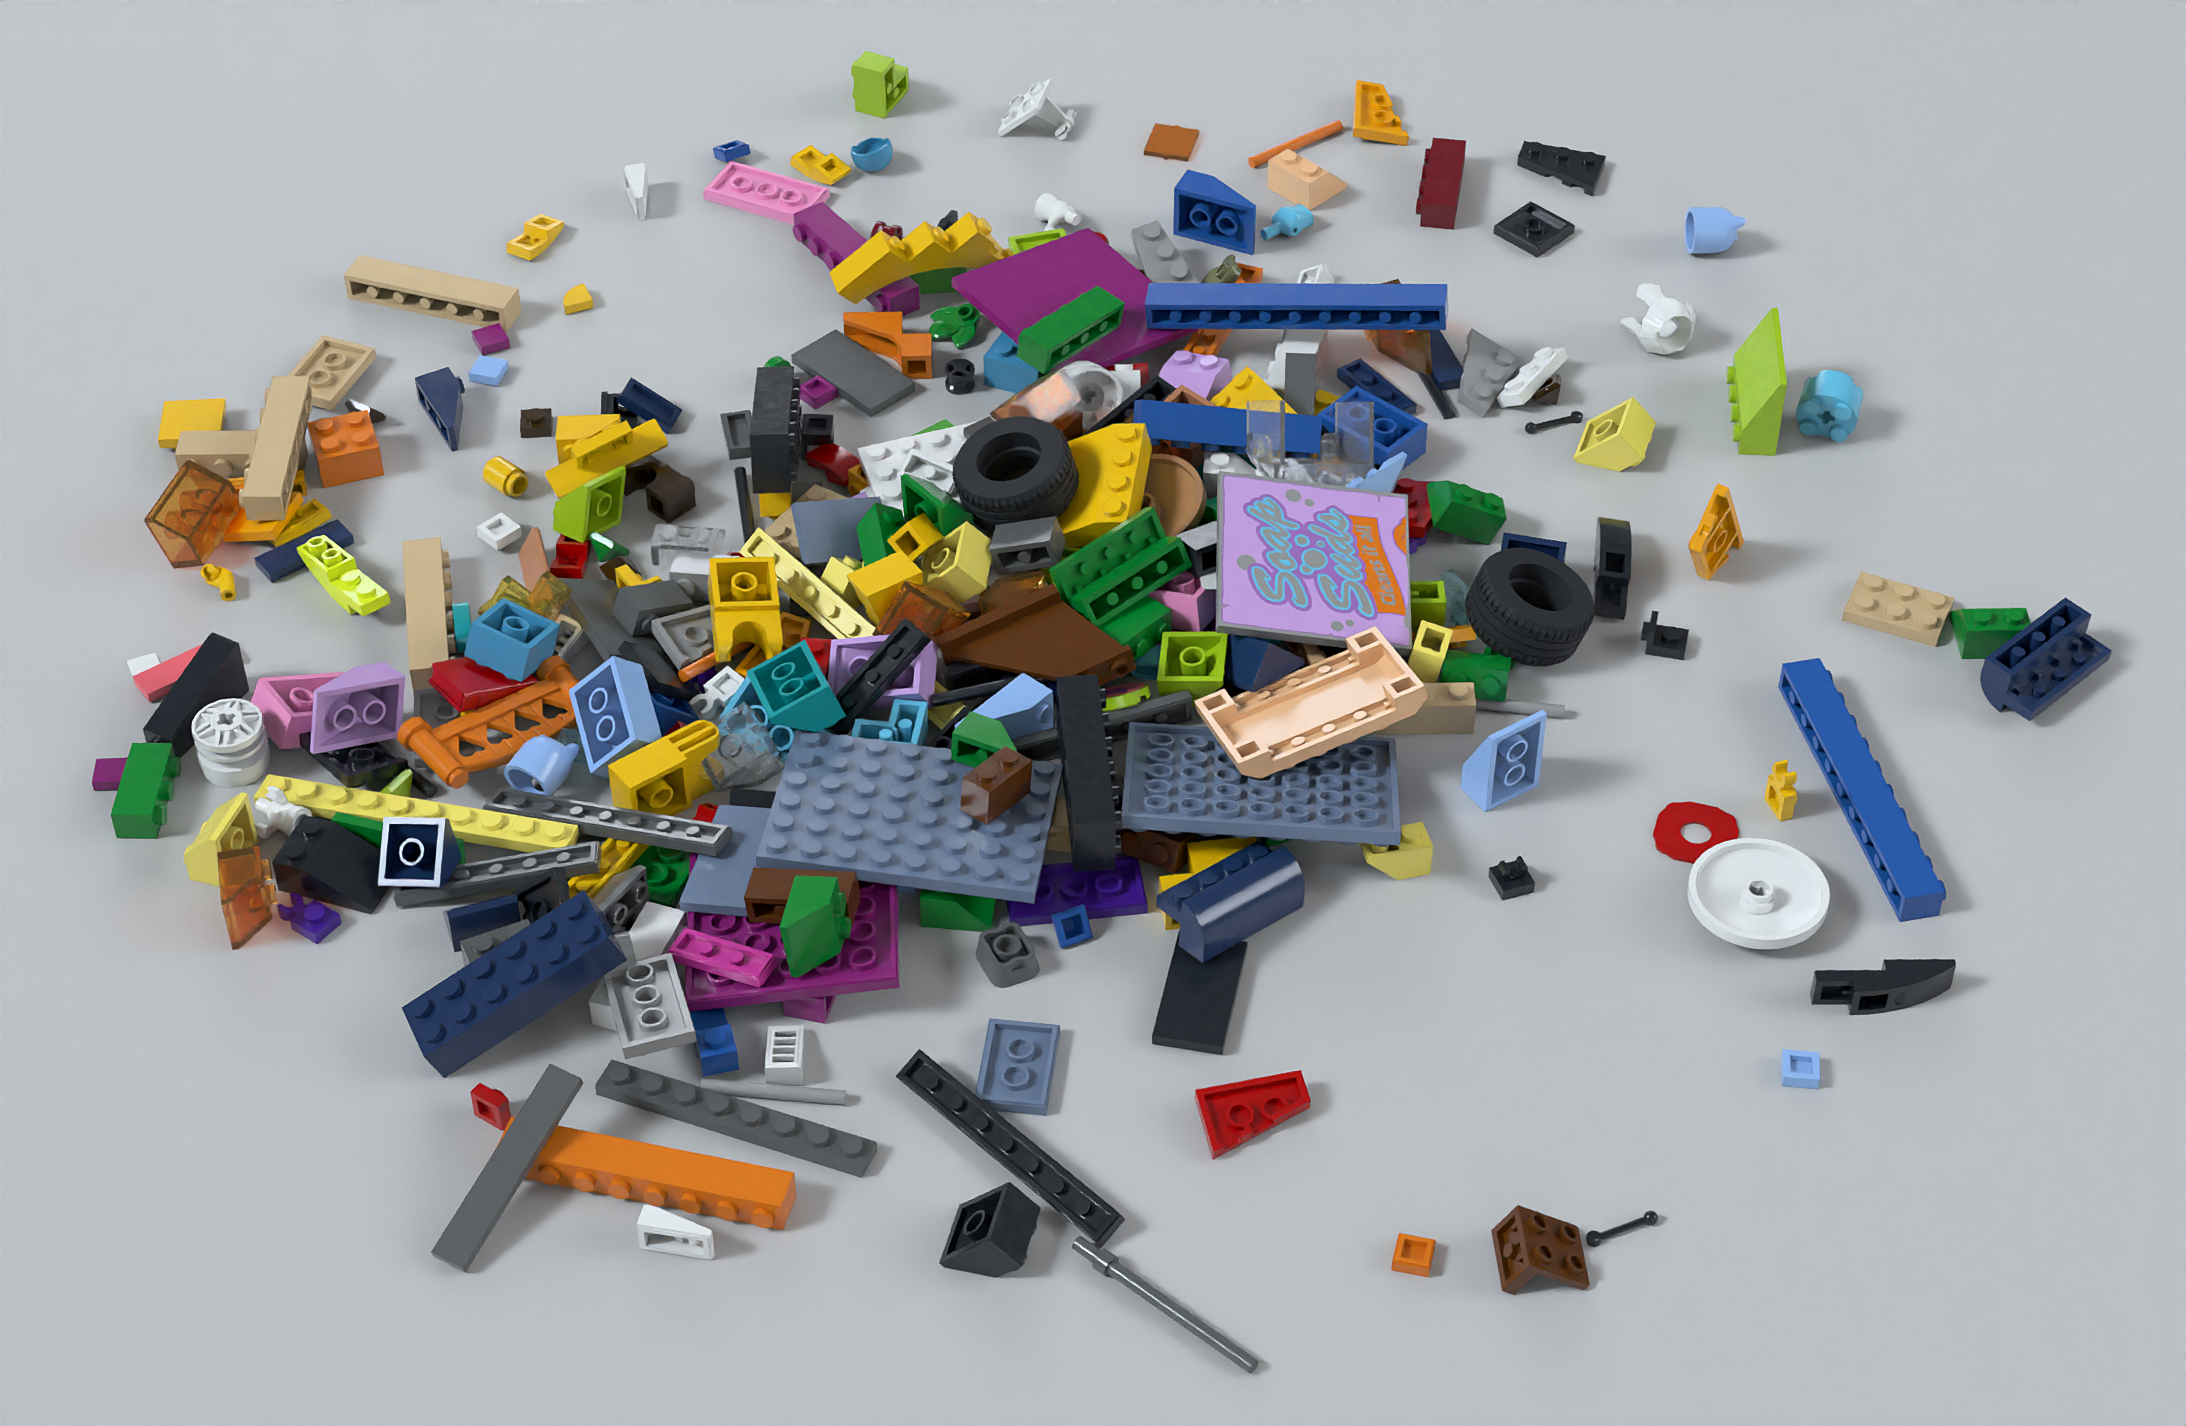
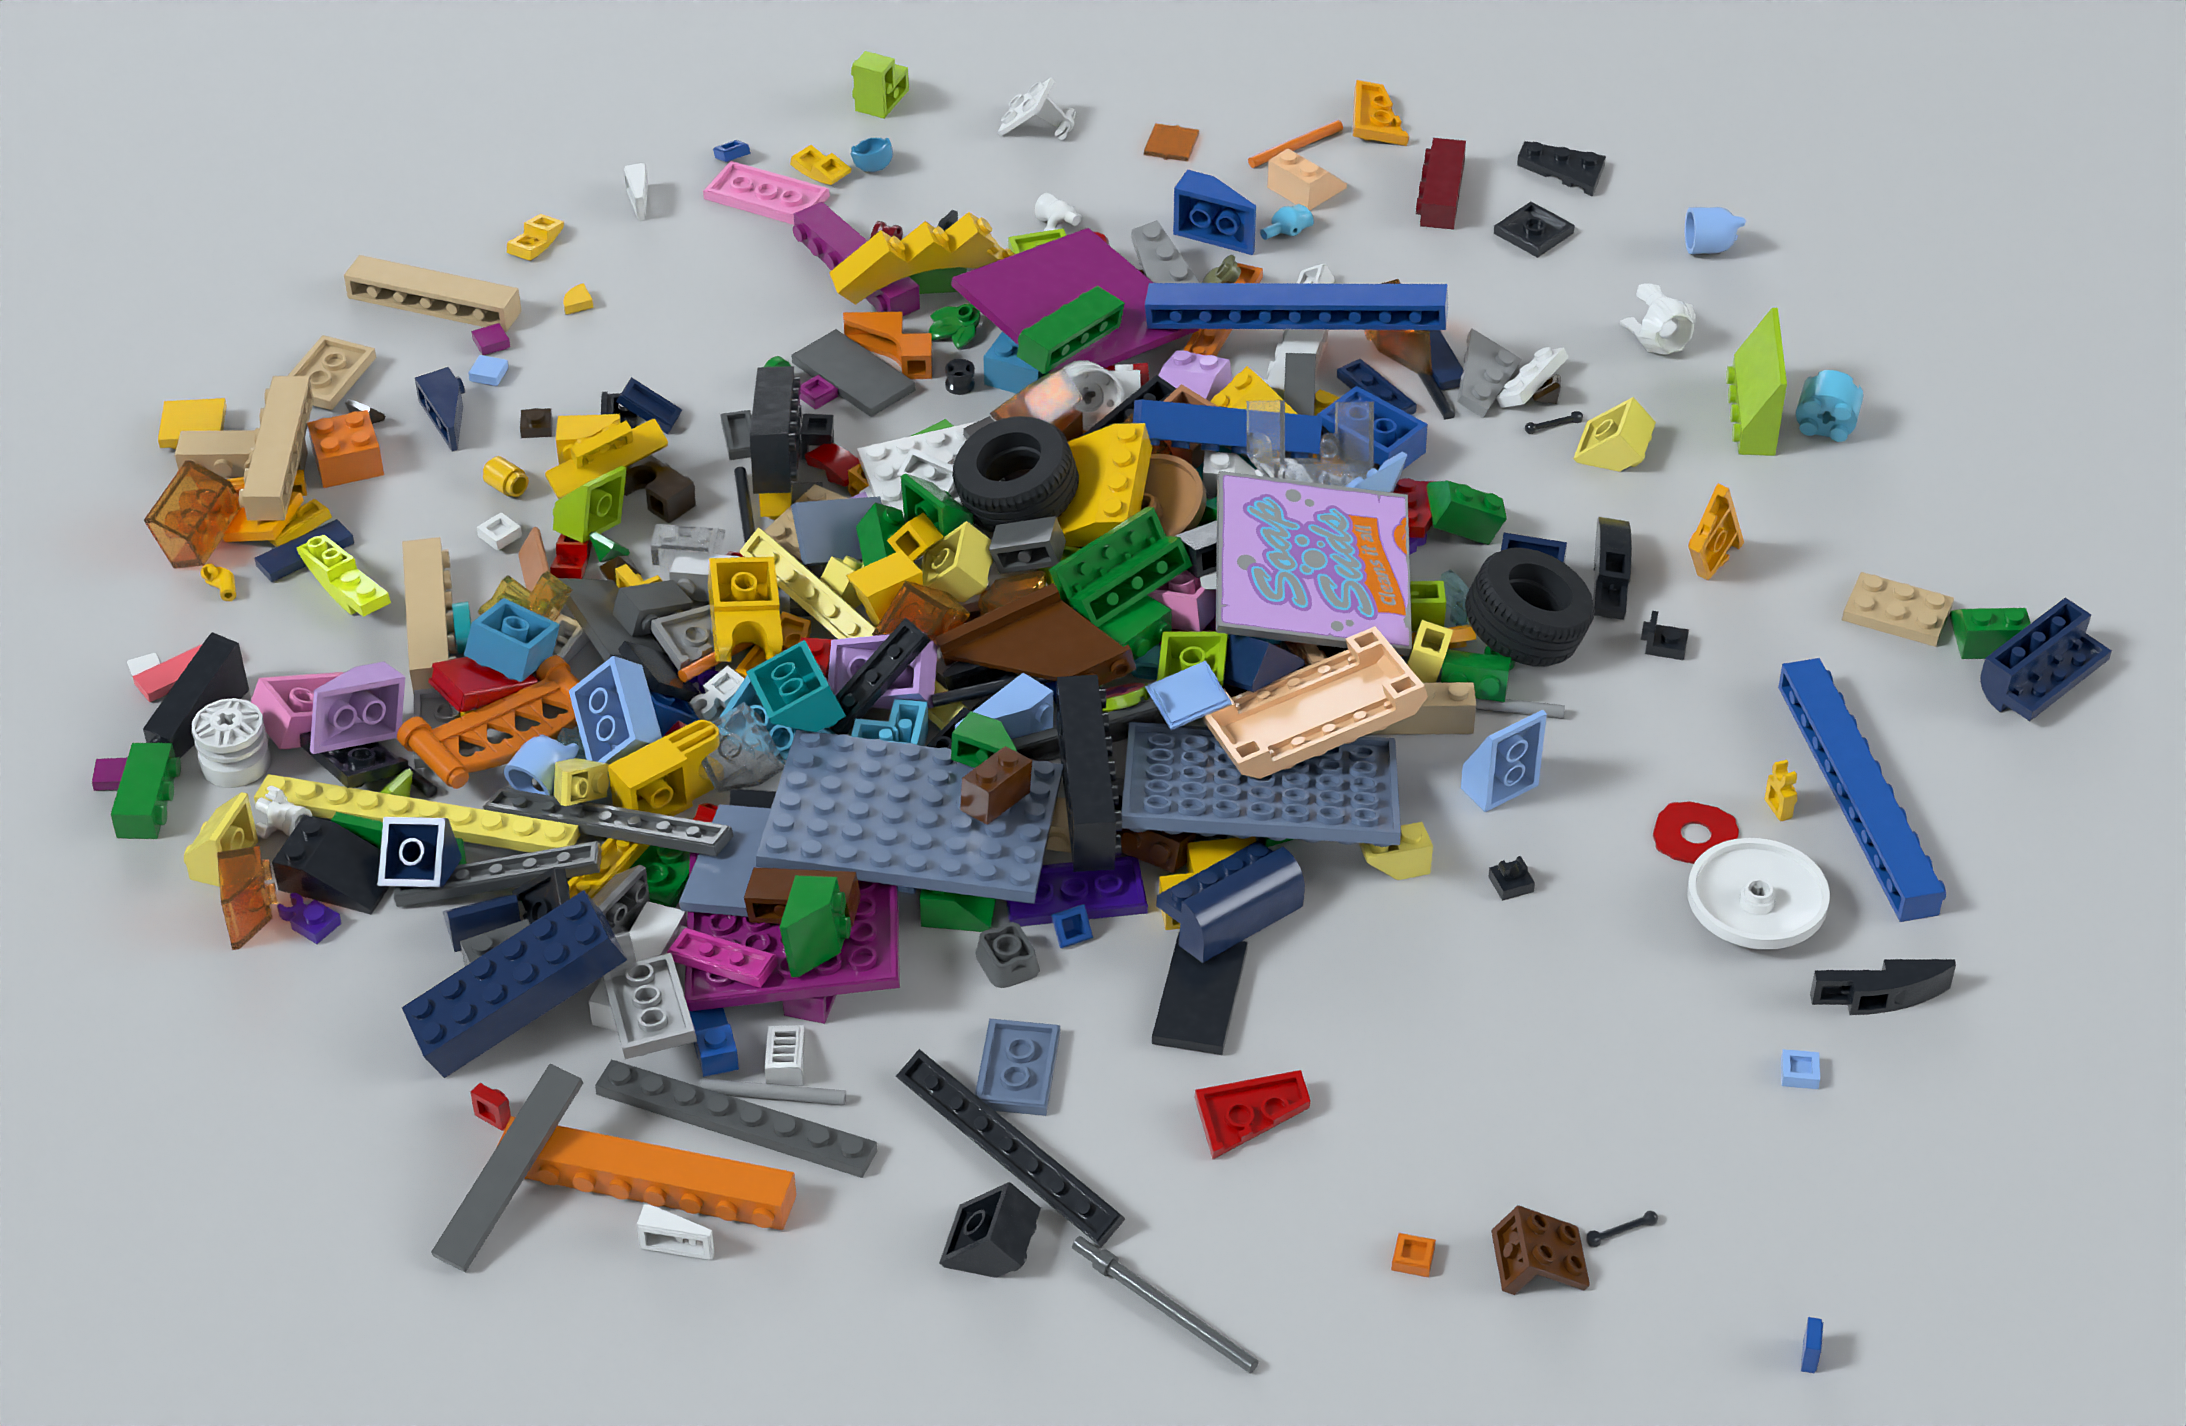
none -> light yellow slope [554,758,609,806]
none -> light blue piece [1145,661,1232,730]
none -> blue tile [1801,1317,1824,1374]

